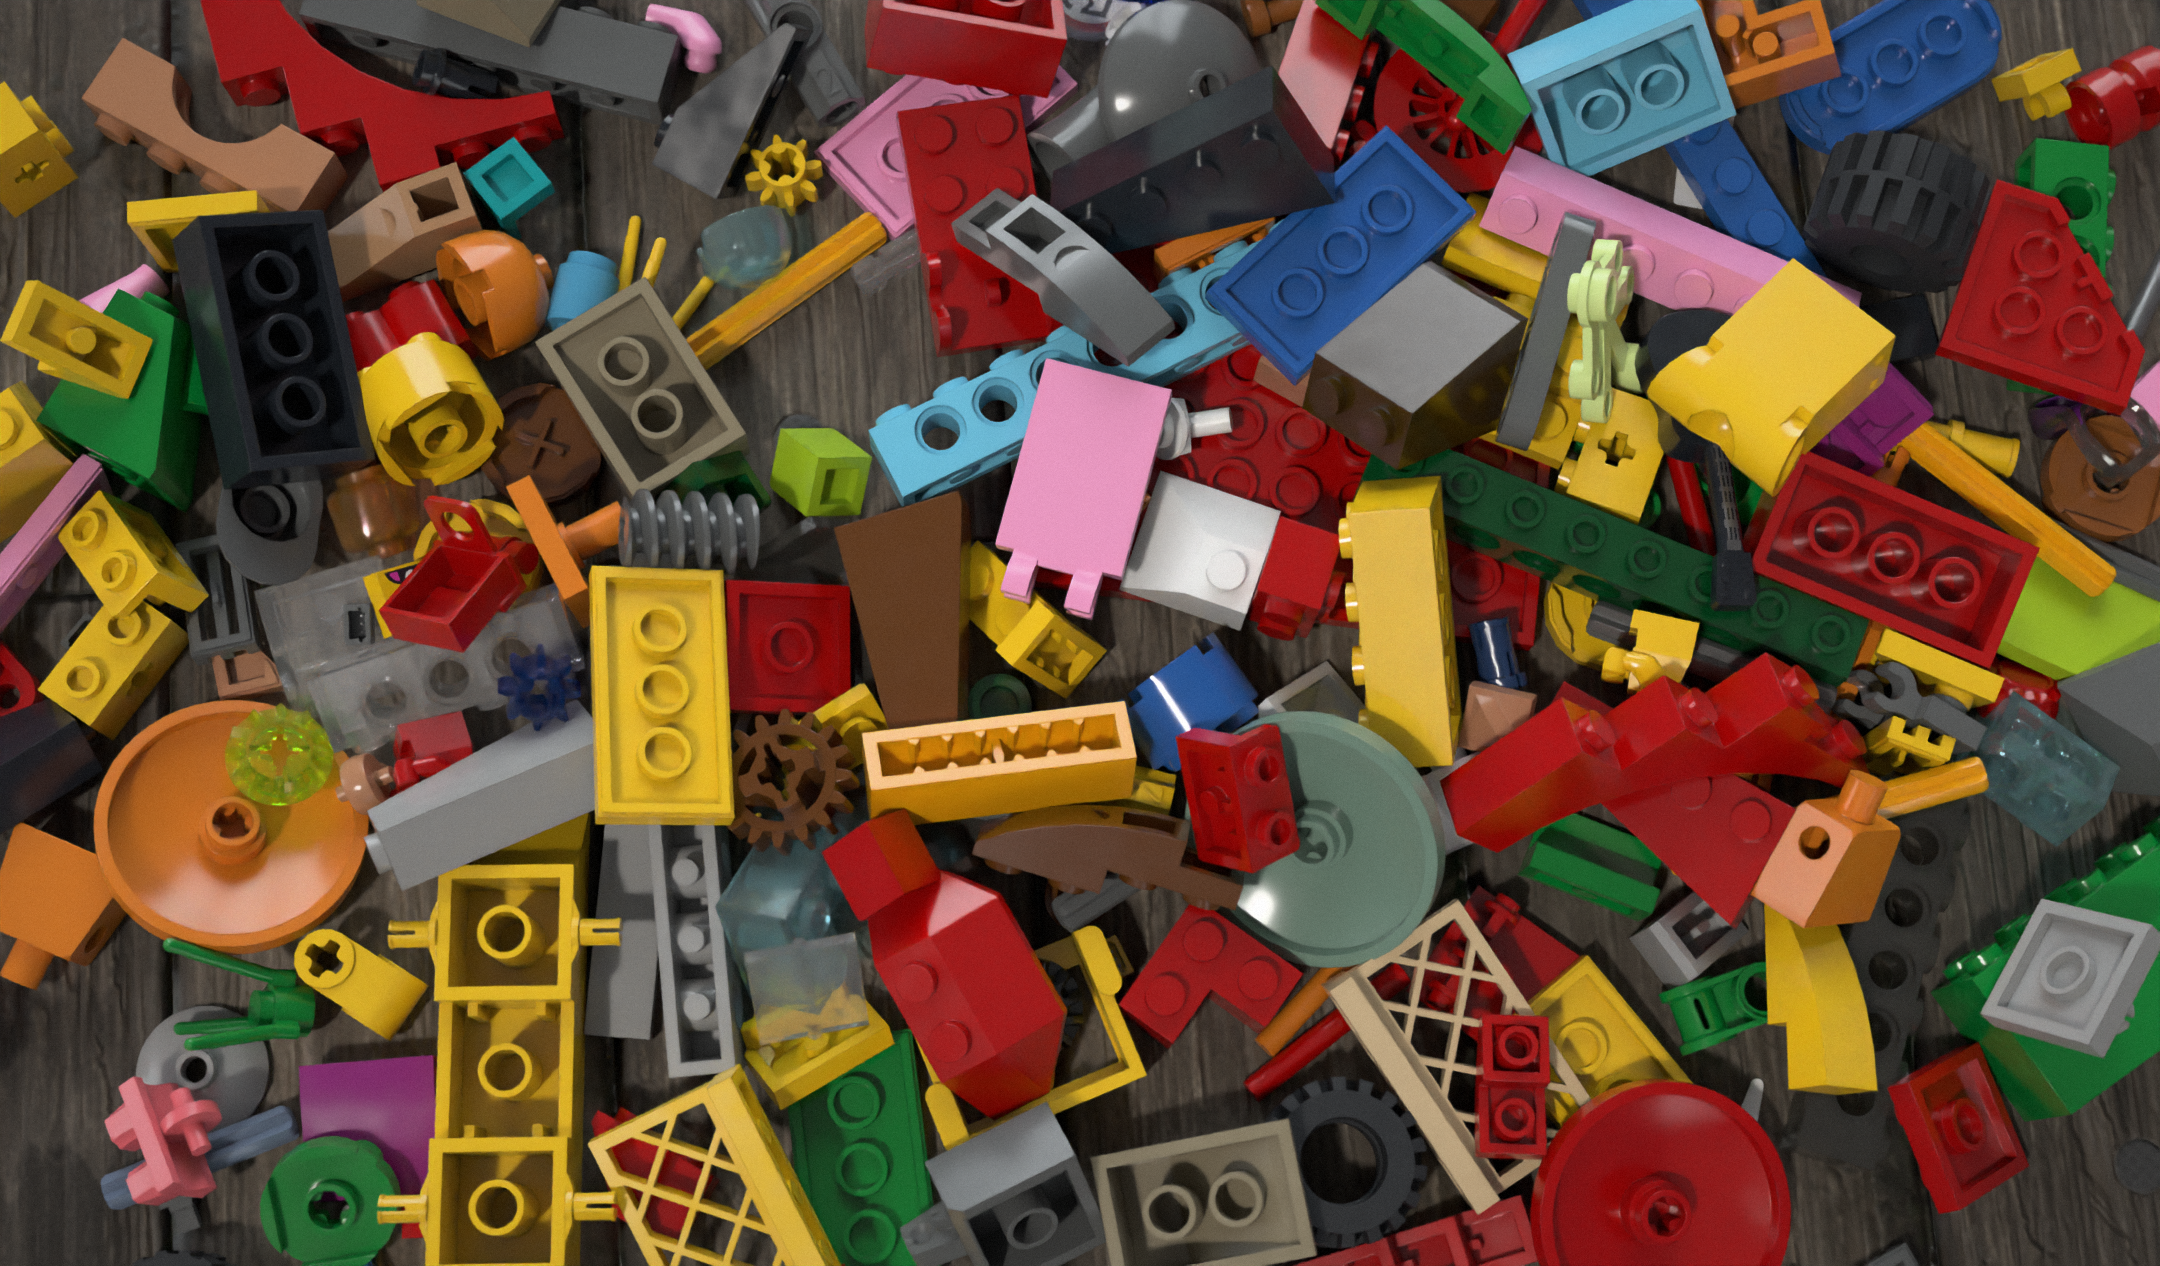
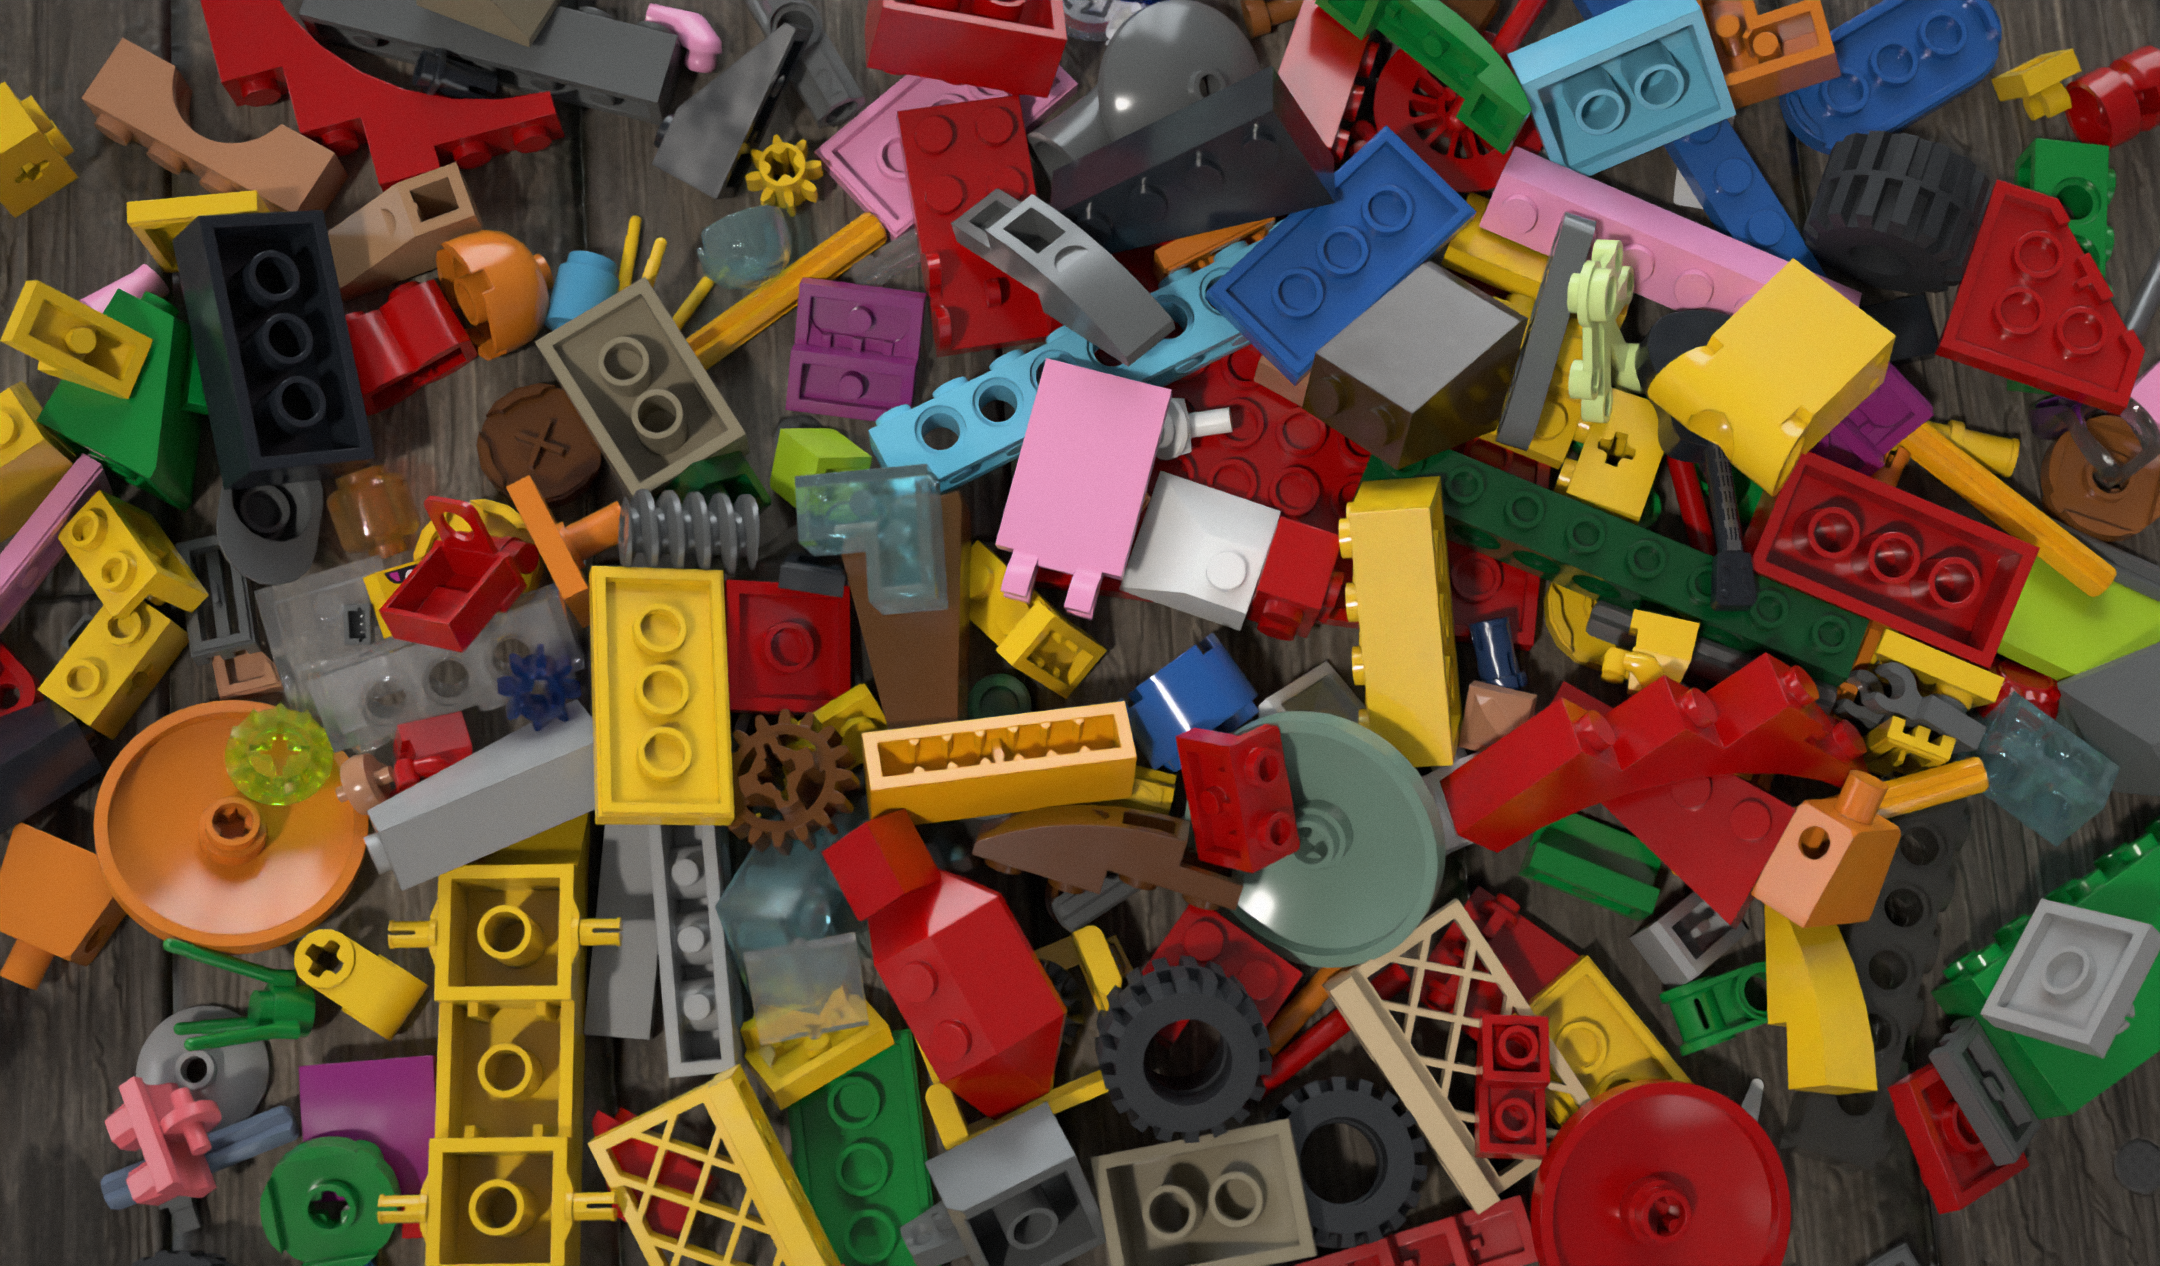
yellow brick [358,332,504,486] -> none
teal panel [463,137,555,240] -> none
none -> black tile [778,550,846,598]
none -> magenta slope [785,277,927,422]
none -> clear light blue brick [795,464,948,615]
none -> black tyre [1094,956,1272,1143]
none -> dark grey tile [1928,1016,2041,1166]

